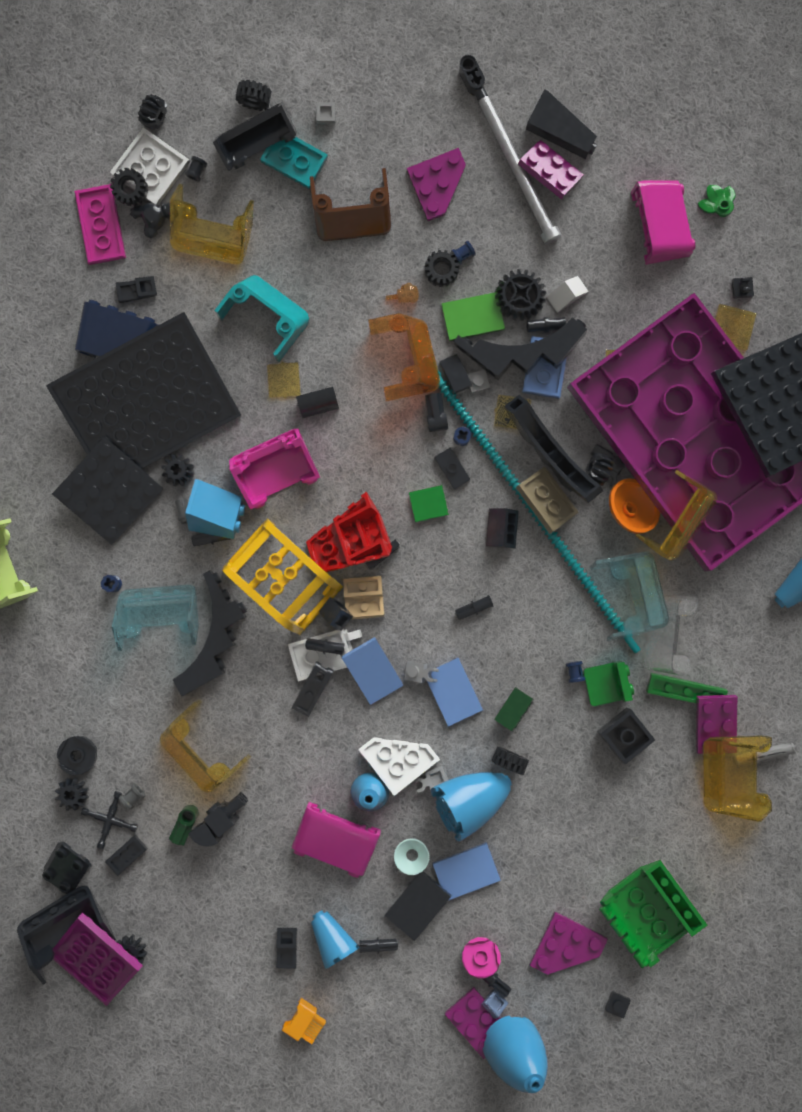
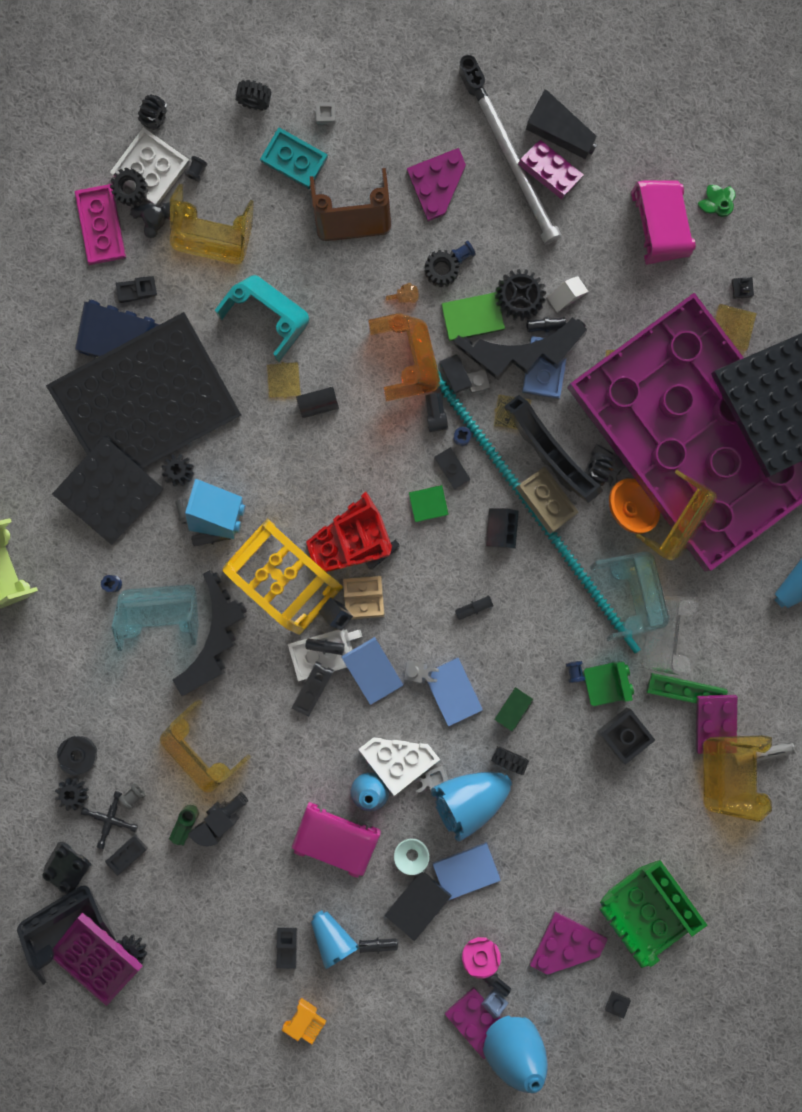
black windscreen [213,101,297,171] -> none
dark pink windscreen [229,429,320,510] -> none

